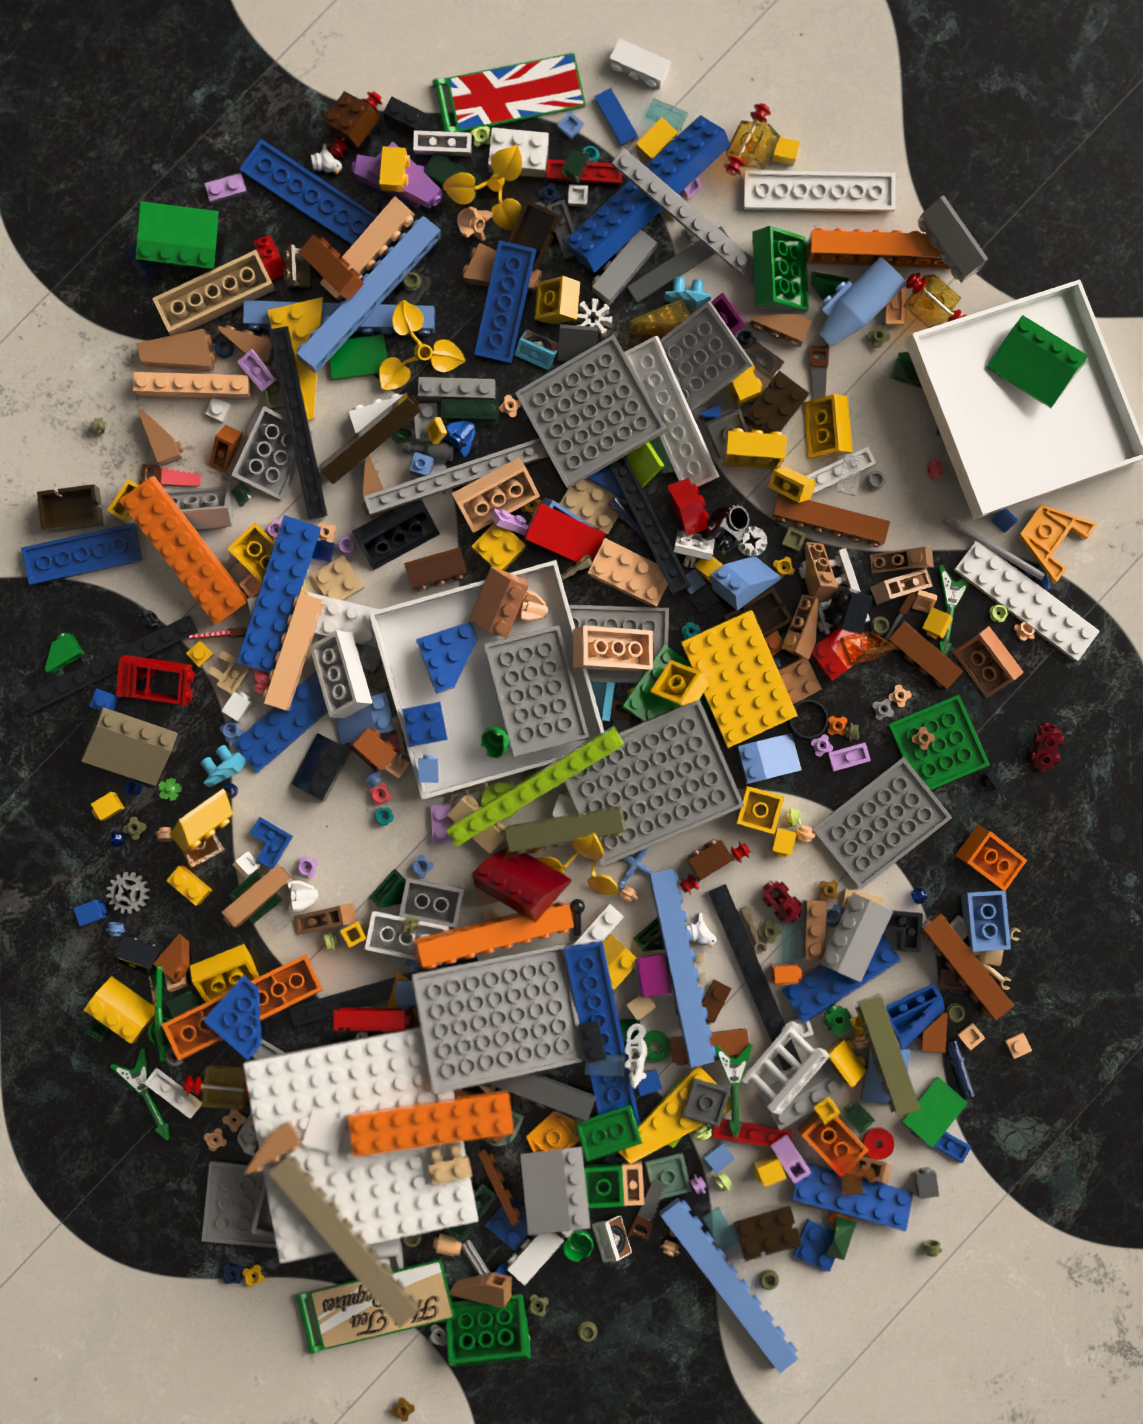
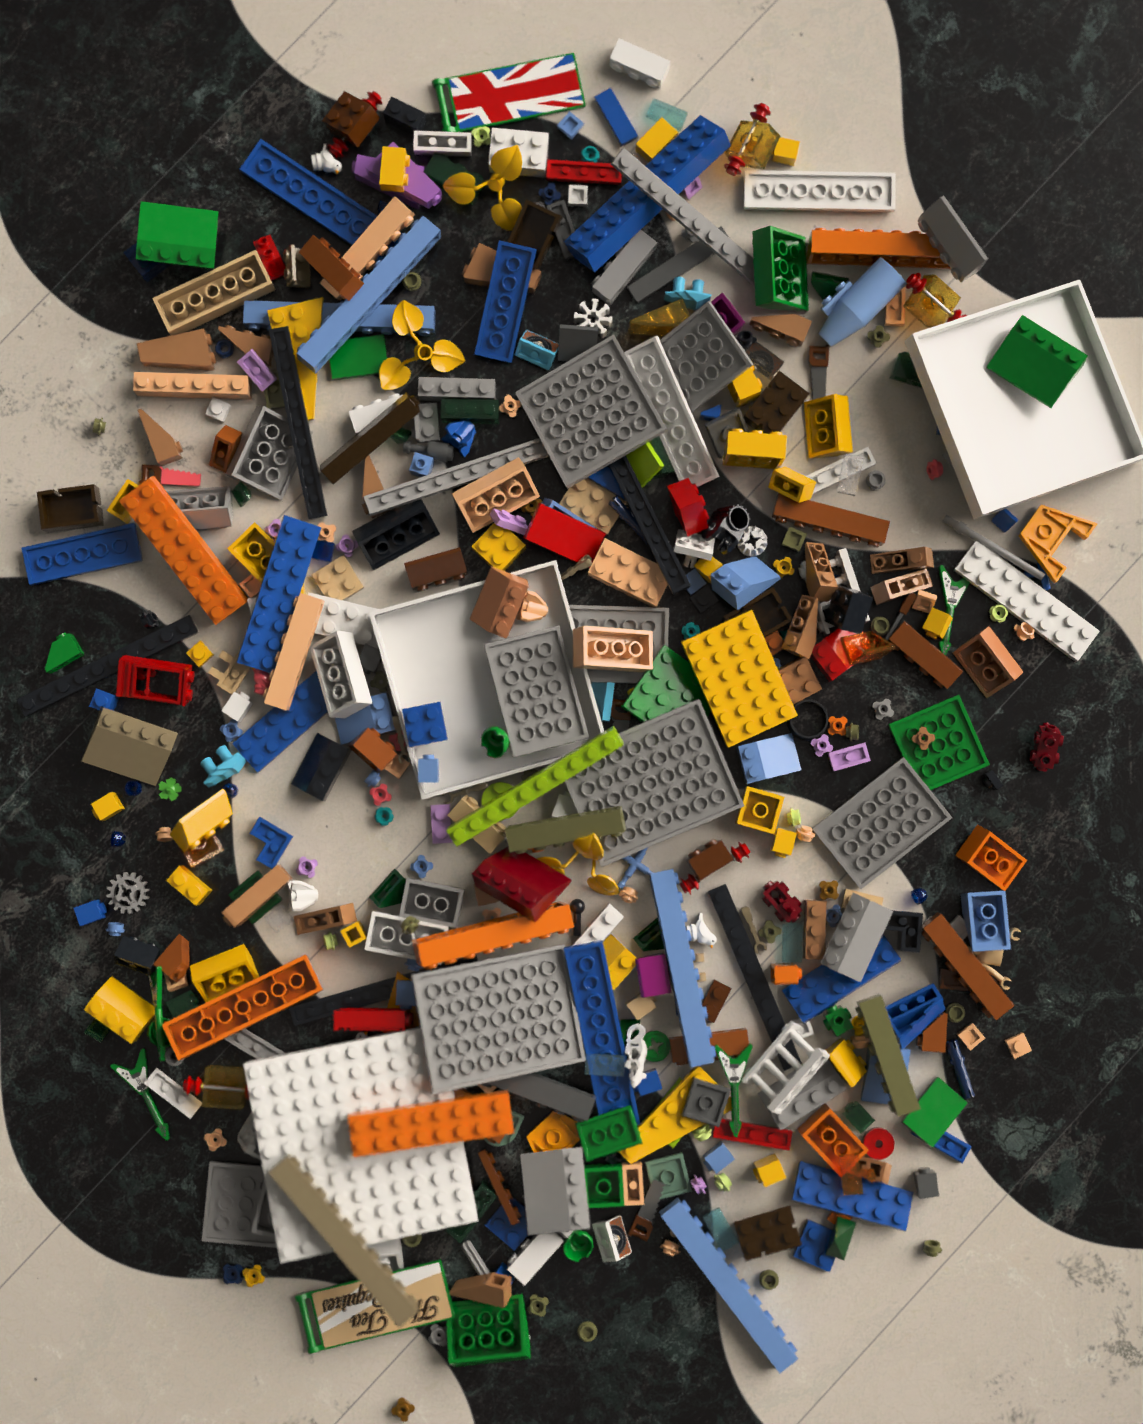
olive plate [123,817,147,840] -> none
piece [189,627,247,639] -> none
blue plate [203,975,262,1060] -> none
lavender plate [205,173,247,203] -> none
light nougat plate [223,1108,246,1132] -> none
white plate [233,852,261,879] -> none
medium nougat slope [245,1120,302,1175] -> none
white sticker [302,1109,347,1155] -> none
blue plate [416,622,477,694] -> none
yellow tile [426,417,447,444] -> none
tan plate [429,1142,472,1185] -> none
light nougat brick [433,1233,462,1257] -> none
light nougat brick [457,207,493,241] -> none
yellow brick [535,276,580,325] -> none
clear green brick [562,149,589,183] -> none
black plate [579,1020,607,1064] -> none
yellow slope [650,660,709,705] -> none
lavender slope [771,1134,811,1184] -> none
yellow tile [813,1097,841,1125] -> none
light nougat plate [888,685,911,707] -> none

